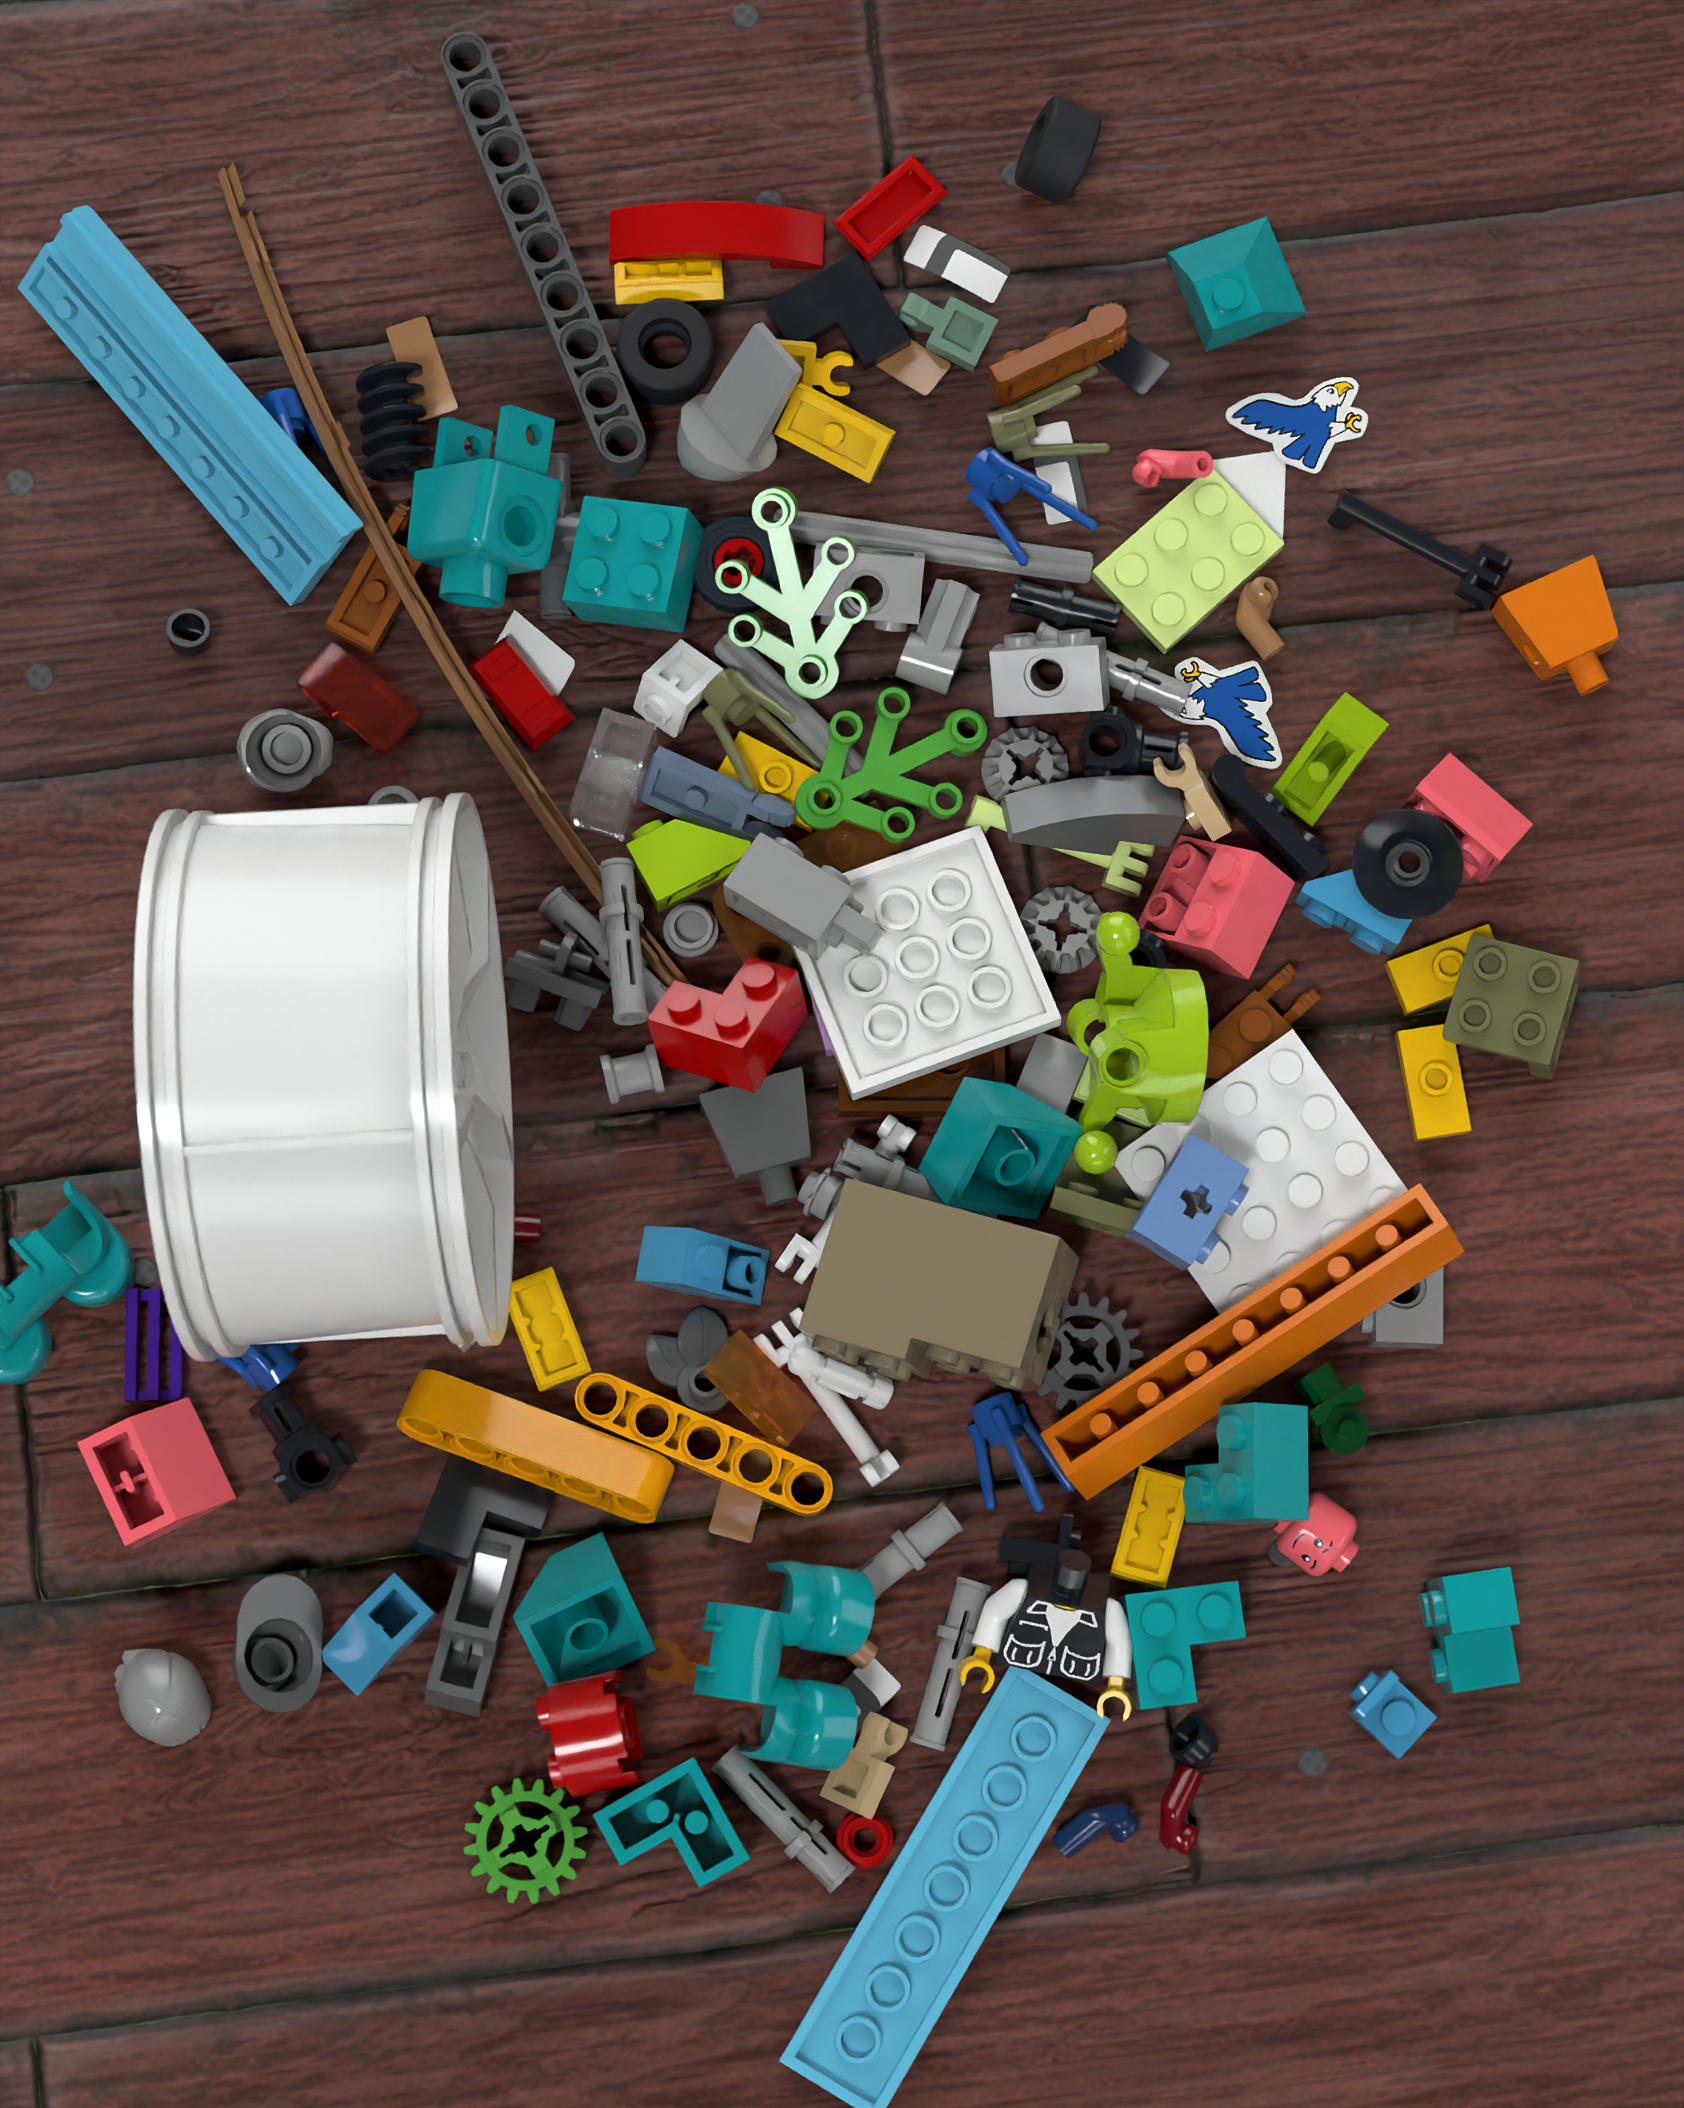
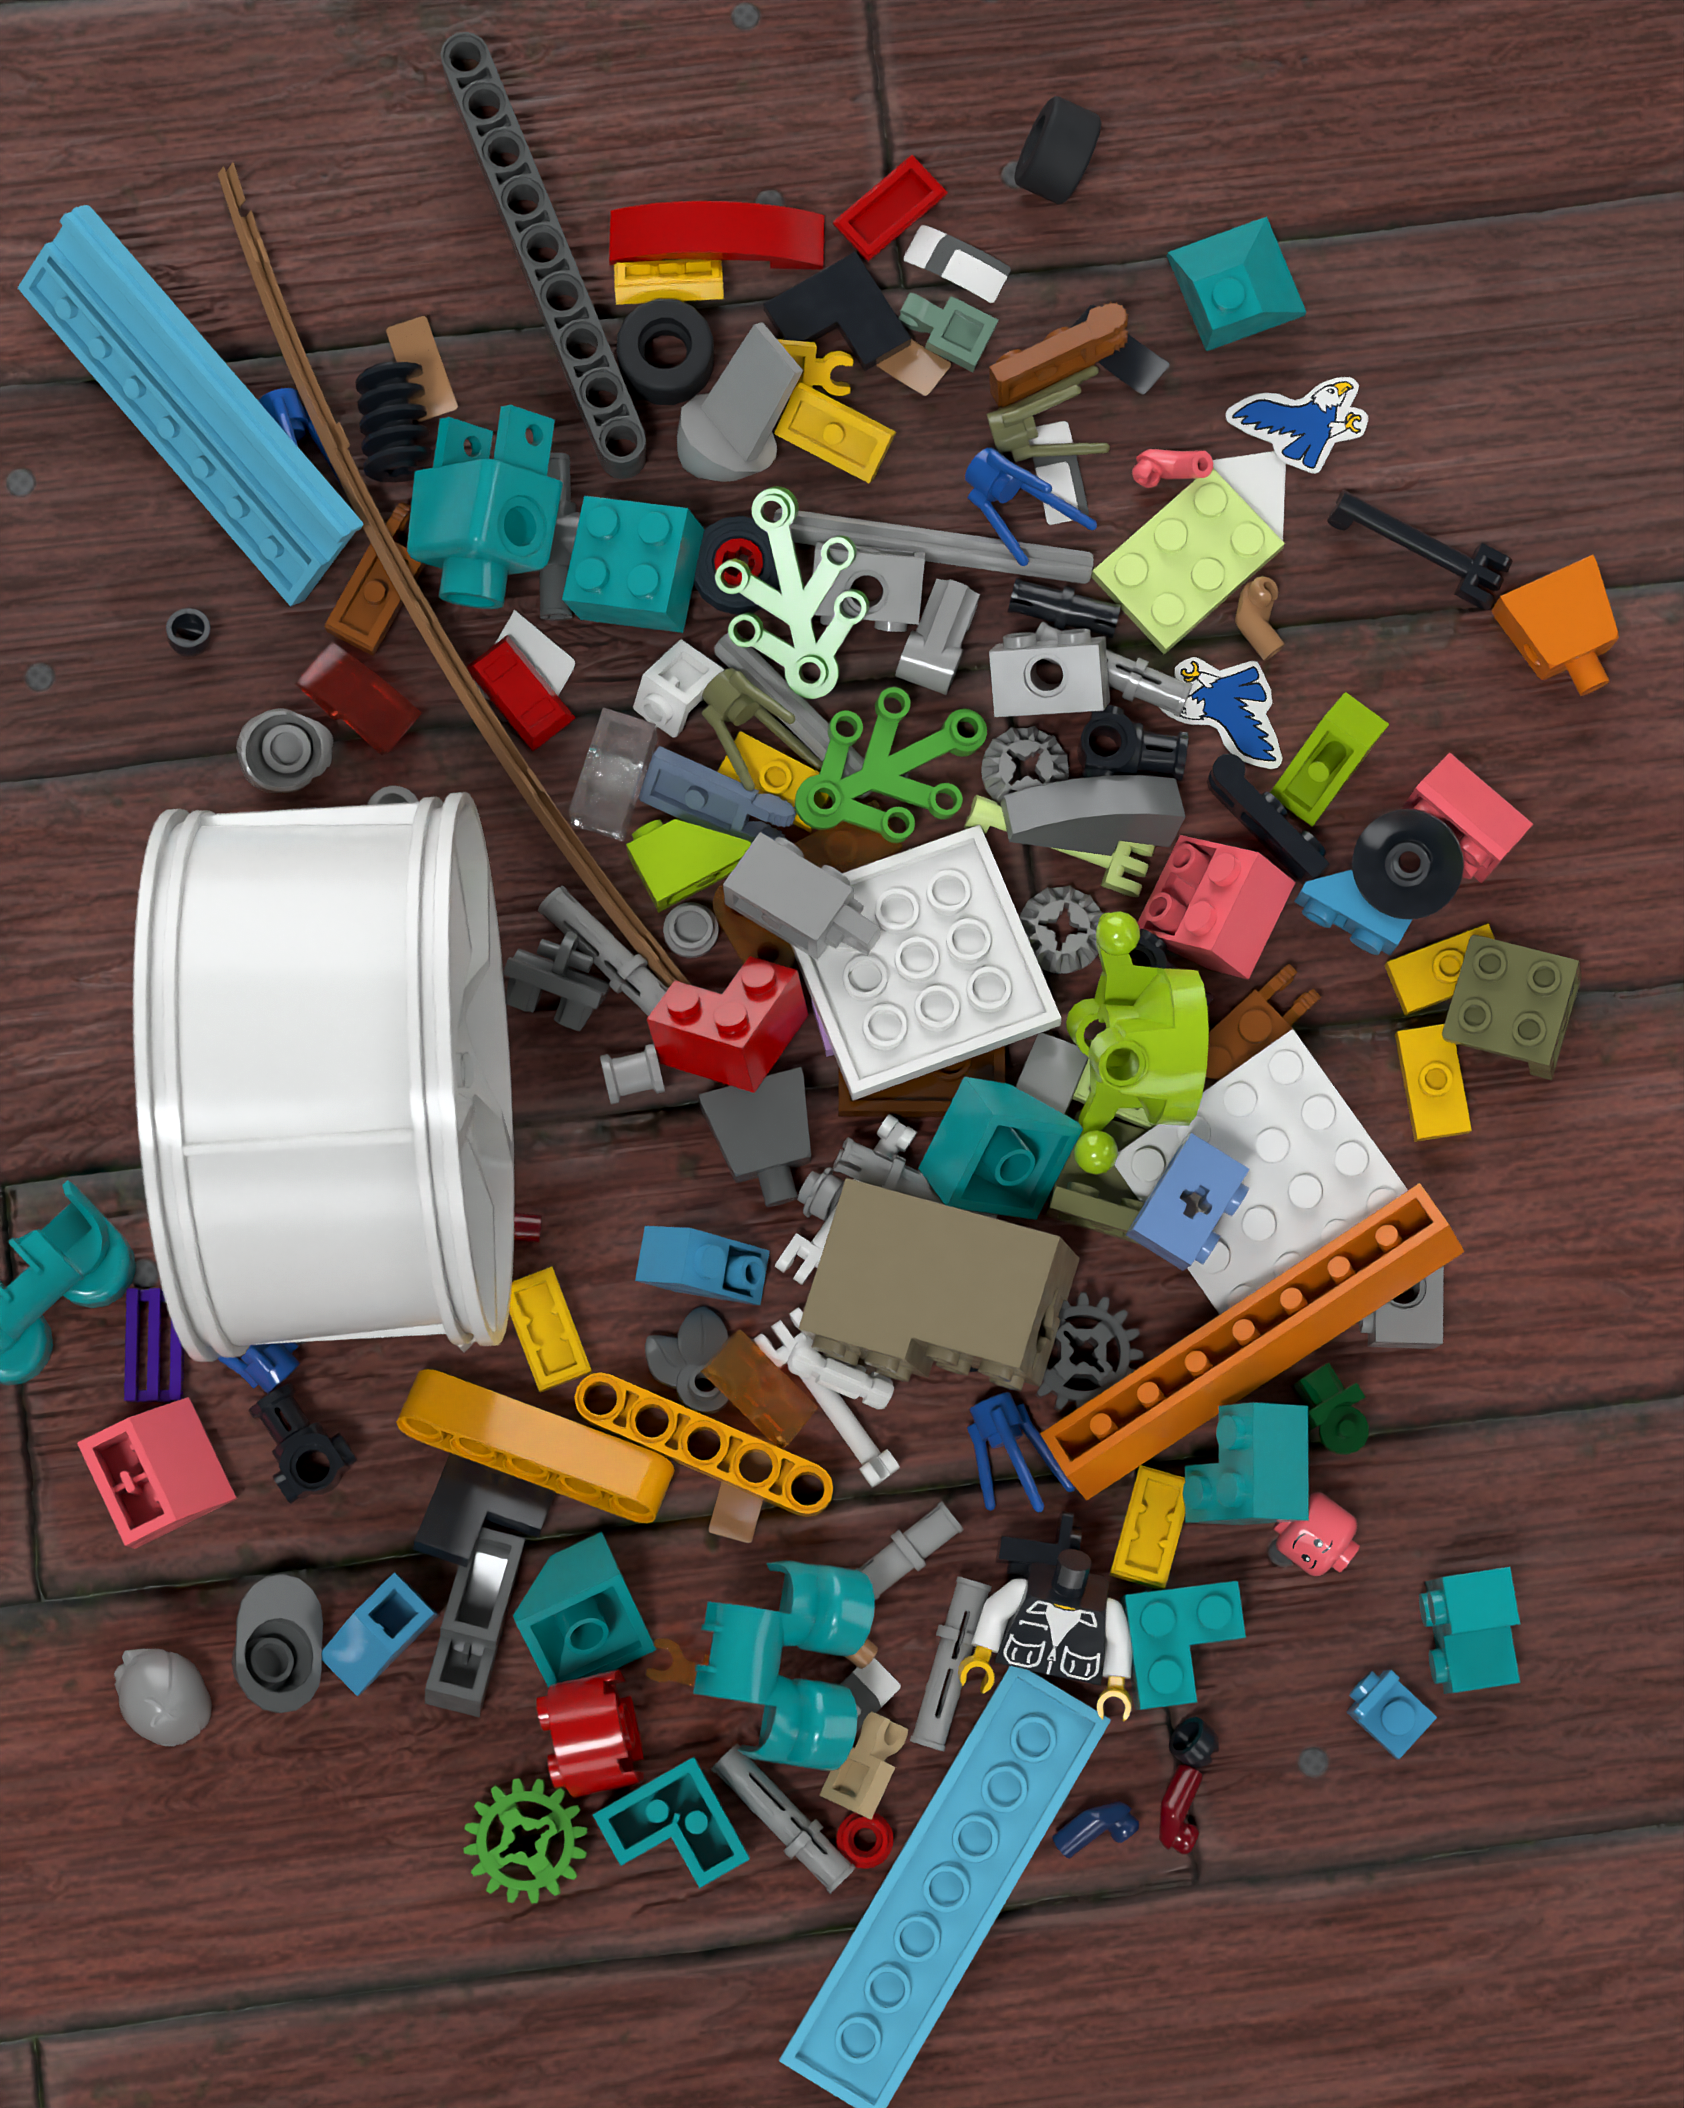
light grey pin [599,857,649,1025] -> none
tan plate [1153,743,1232,842] -> none

